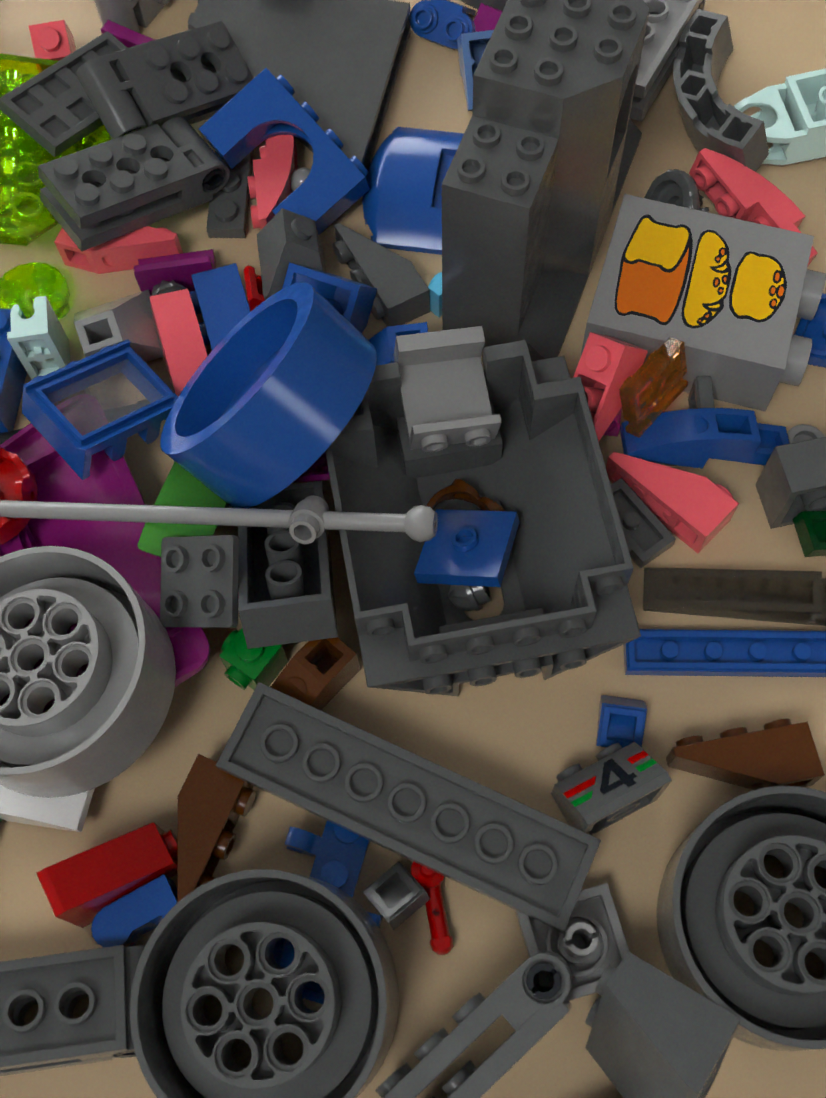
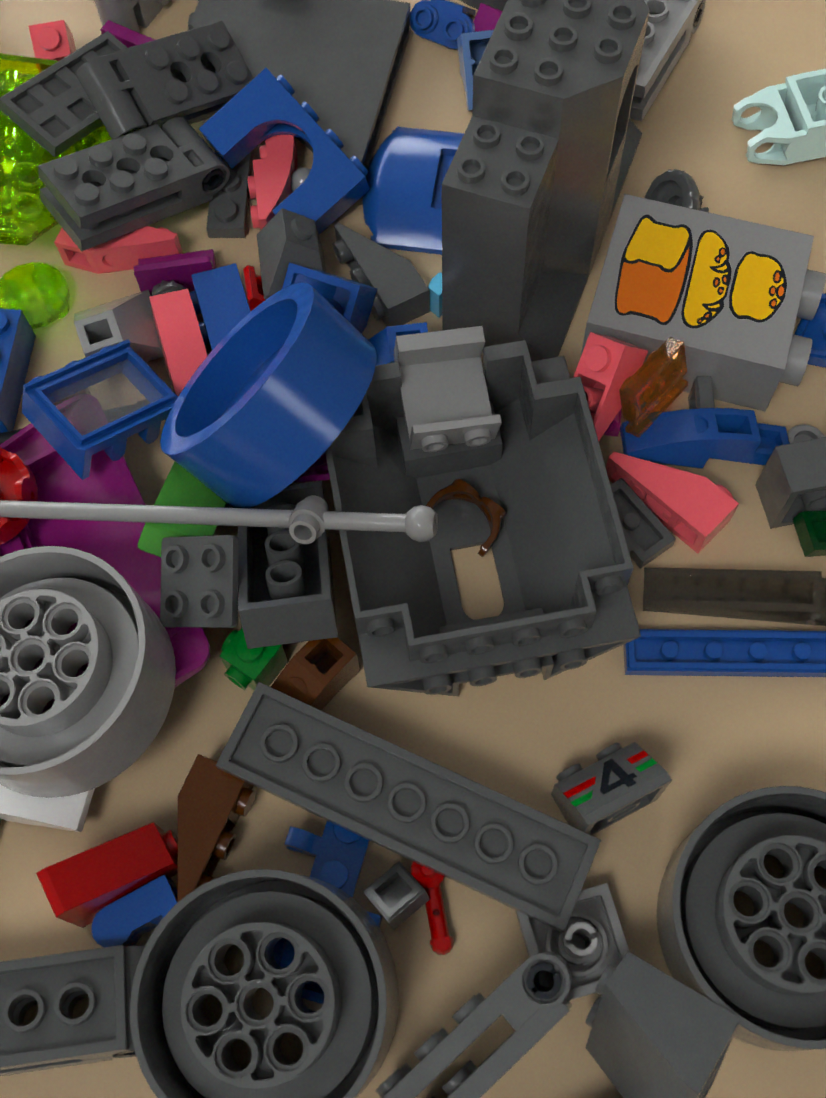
light aqua hinge [7,296,70,380] -> none
blue plate [414,509,520,587] -> none
dark grey plate [448,585,492,611] -> none
blue slope [596,695,647,748] -> none
reddish brown slope [666,719,825,790] -> none
dark grey brick [673,9,769,172] -> none
coral slope [689,148,818,266] -> none

